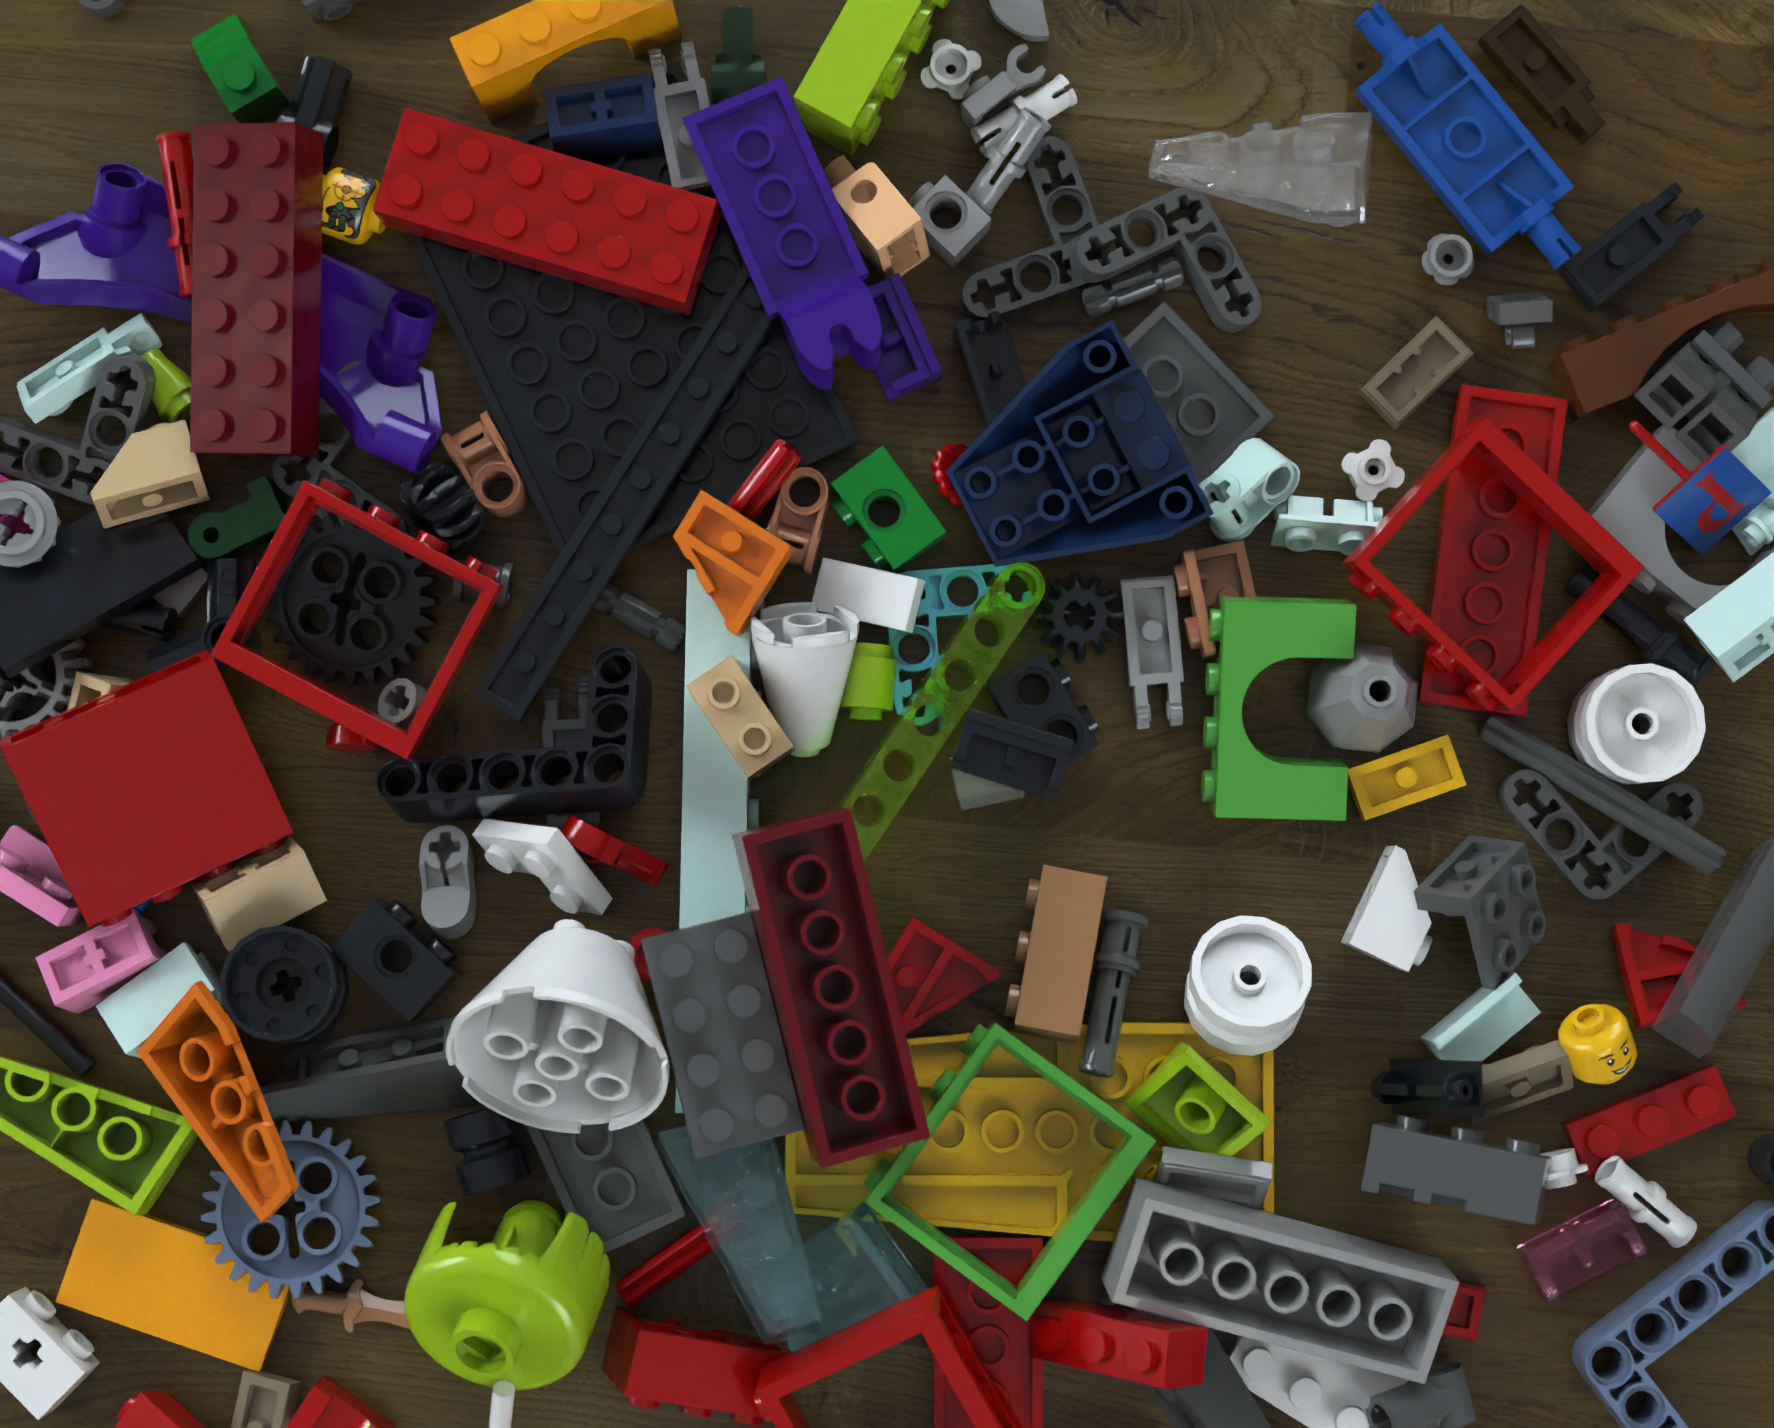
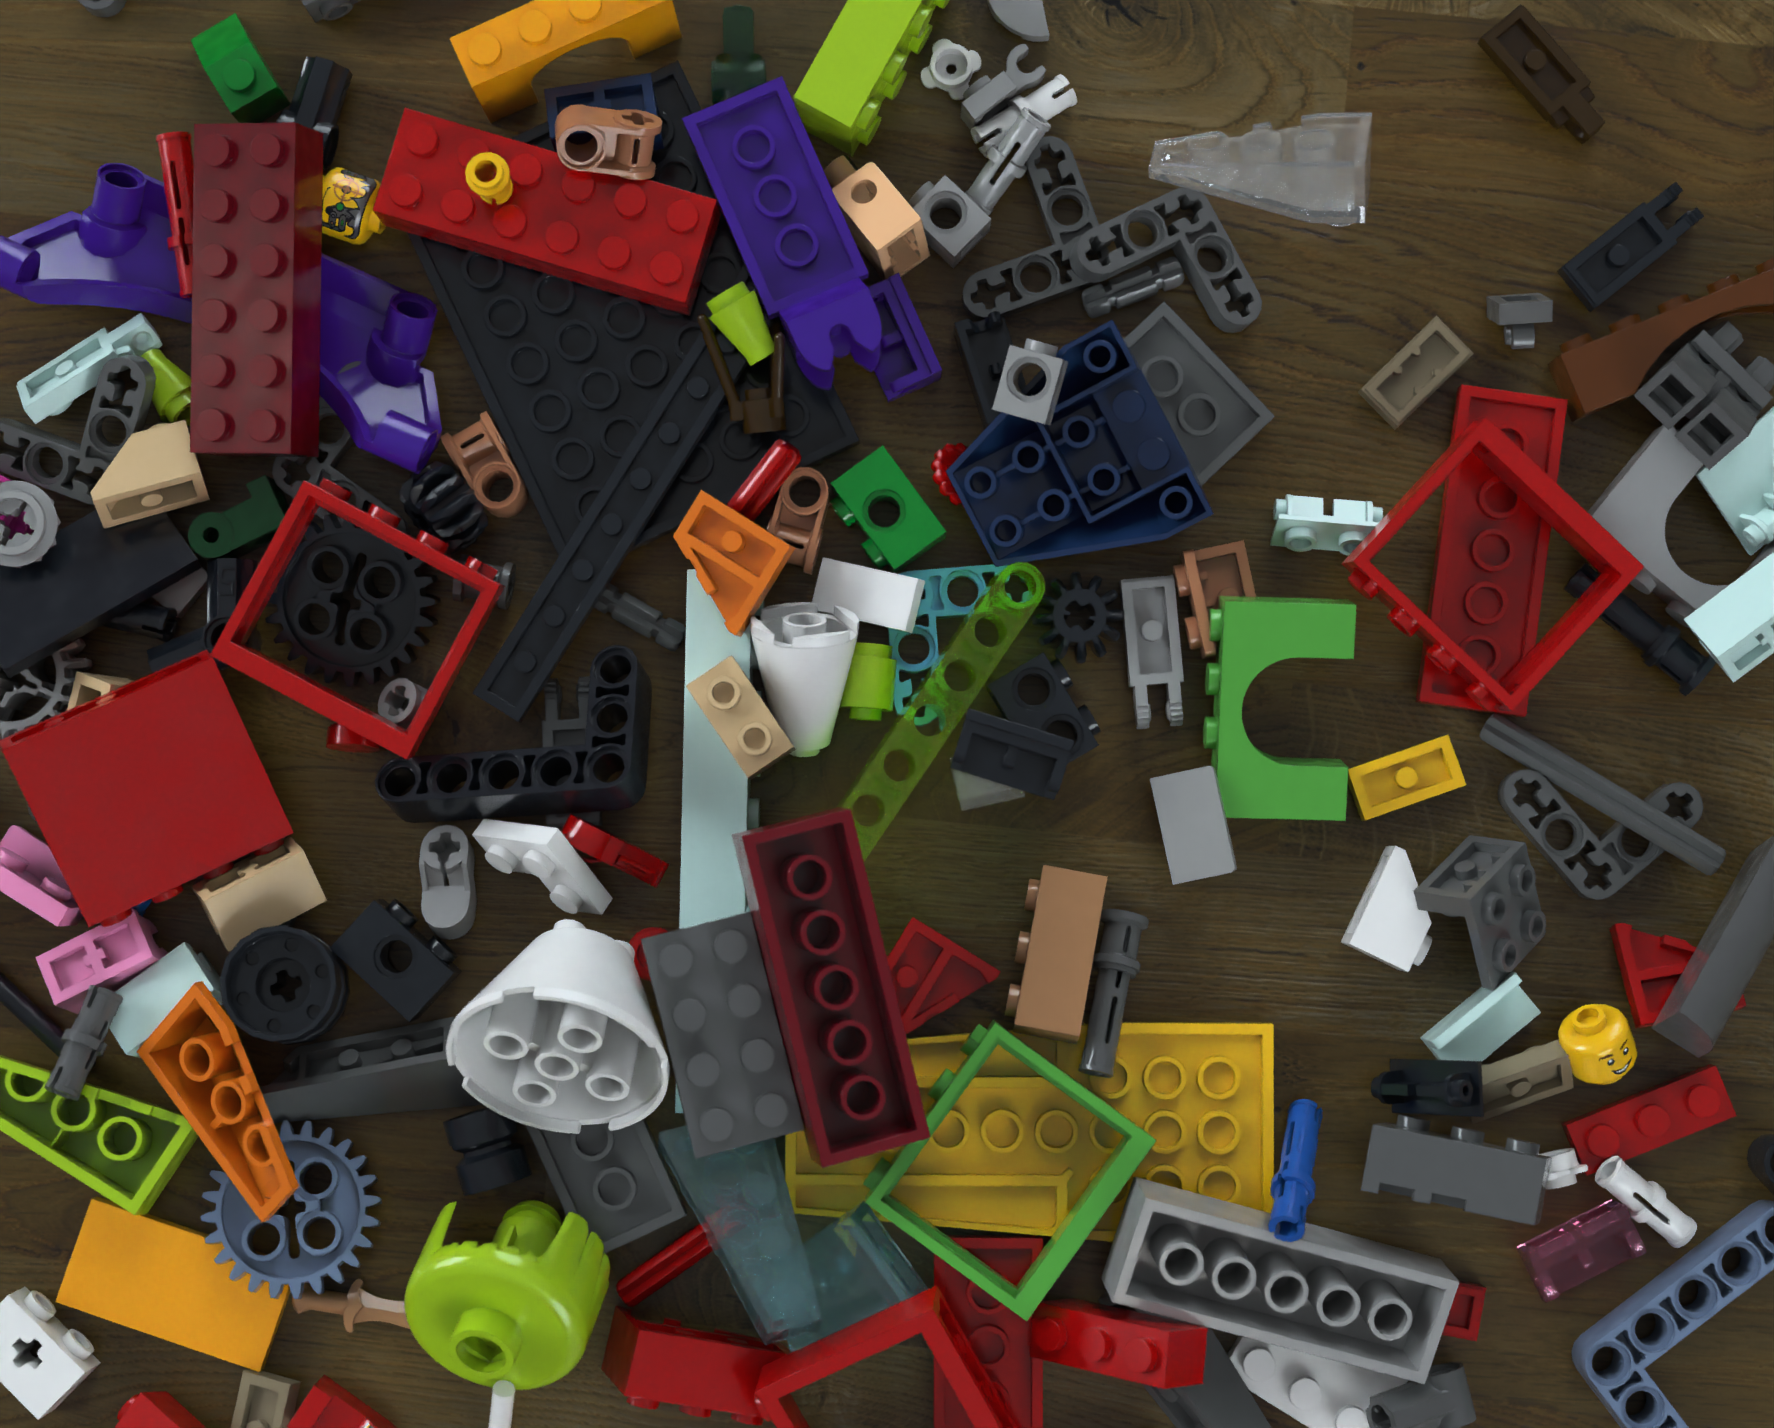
light grey hinge [648,41,712,193] -> none
lime slope [1125,1041,1272,1157] -> none
light grey tile [1153,1146,1272,1210] -> none
white wheel [1184,915,1312,1056] -> none
light aqua piece [1200,438,1300,543] -> none
light grey cone [1304,642,1419,754] -> none
white plate [1342,439,1405,502] -> none
blue plate [1353,1,1582,270] -> none
light grey plate [1421,233,1474,286] -> none
white wheel [1567,663,1706,785] -> none
blue piece [1629,421,1772,555] -> none
none -> dark grey pin [44,985,123,1101]
none -> yellow pin [465,152,513,205]
none -> nougat piece [554,104,663,180]
none -> dark brown plant [697,314,787,434]
none -> lime cone [706,281,774,366]
none -> light grey brick [992,338,1068,425]
none -> light grey panel [1150,766,1237,885]
none -> blue pin [1268,1099,1323,1242]

